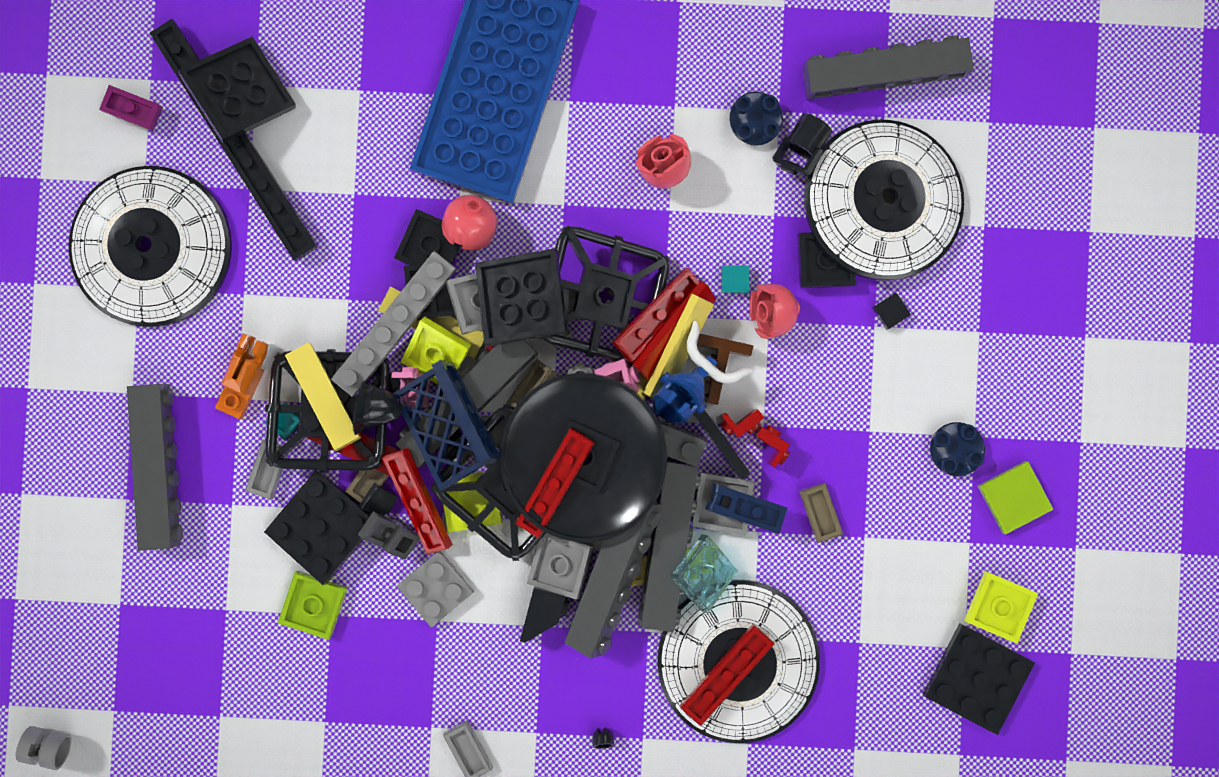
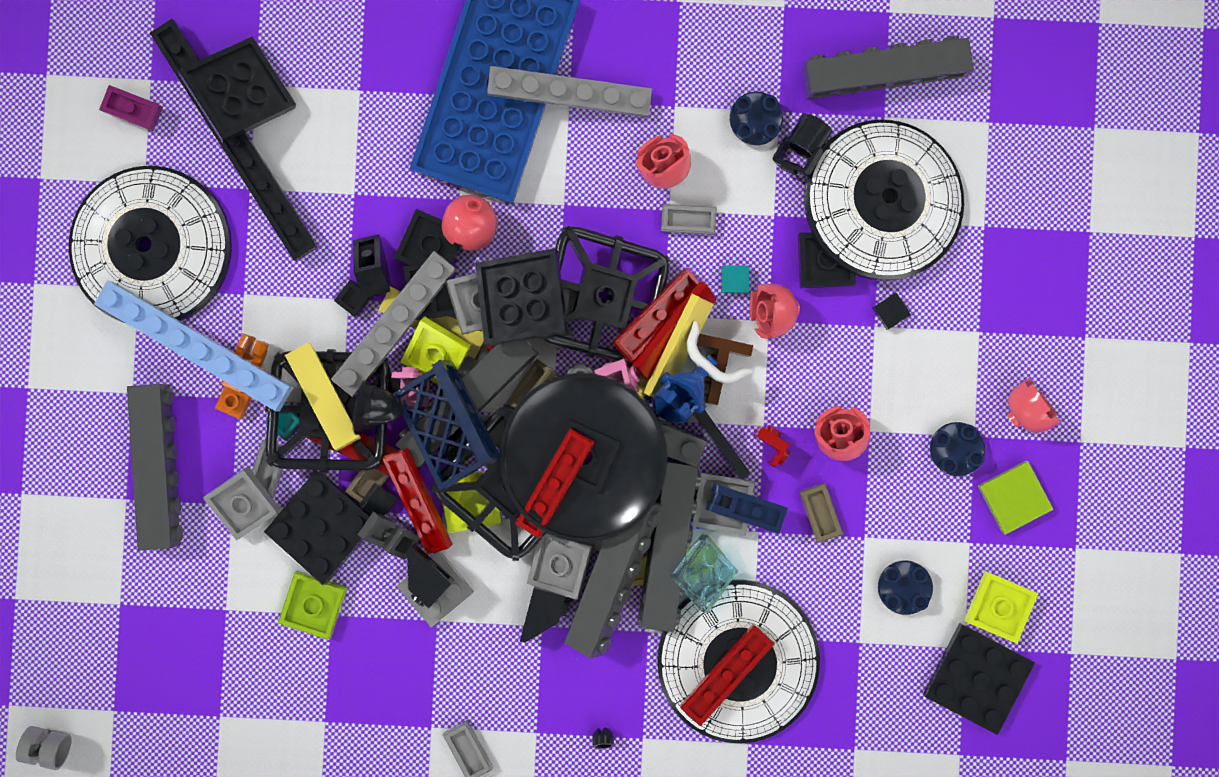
red bracket [720,409,765,438] -> none
none -> light blue plate [94,280,293,411]
none -> light grey plate [203,466,281,541]
none -> black tile [334,280,373,318]
none -> black slope [353,234,390,298]
none -> black slope [407,543,455,609]
none -> light grey plate [487,66,652,118]
none -> light grey tile [661,204,717,235]
none -> coral cylinder [814,406,871,462]
none -> dark blue dish [878,560,933,615]
none -> coral cylinder [1007,377,1061,433]

